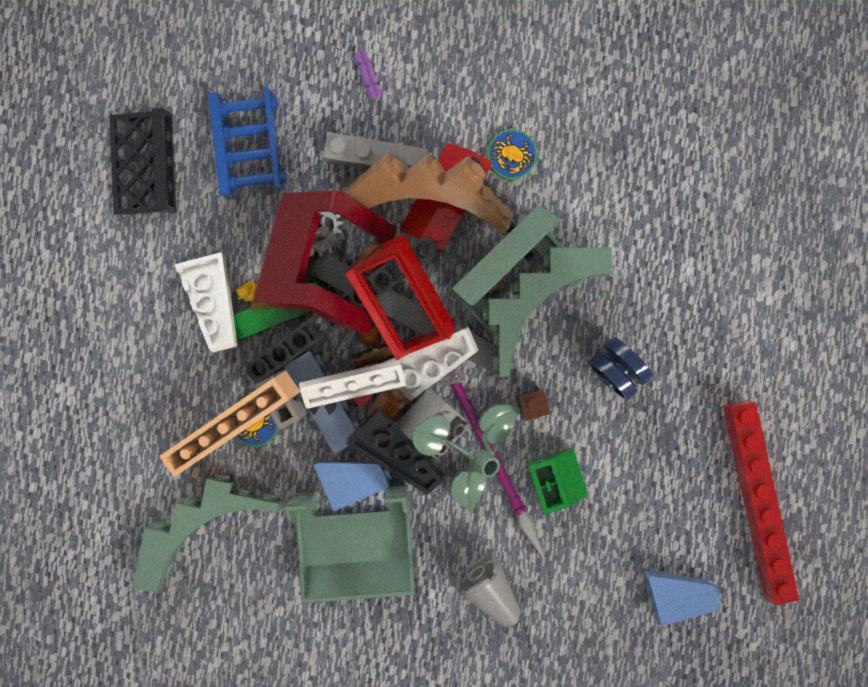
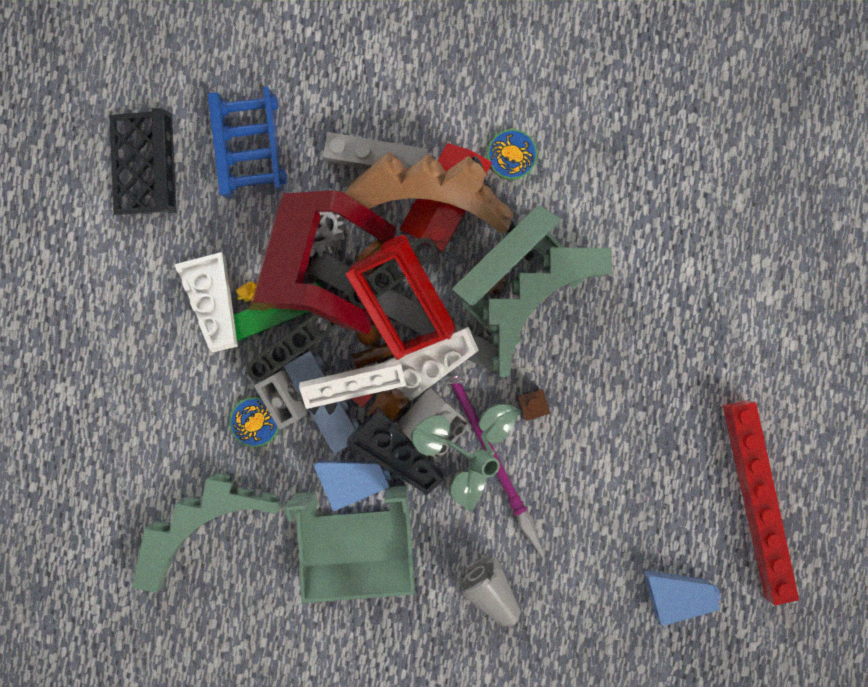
light nougat brick [159,370,300,477] -> none
medium lavender axle [354,50,382,100] -> none
green slope [526,447,588,515] -> none
dark blue wheel [588,337,653,401] -> none

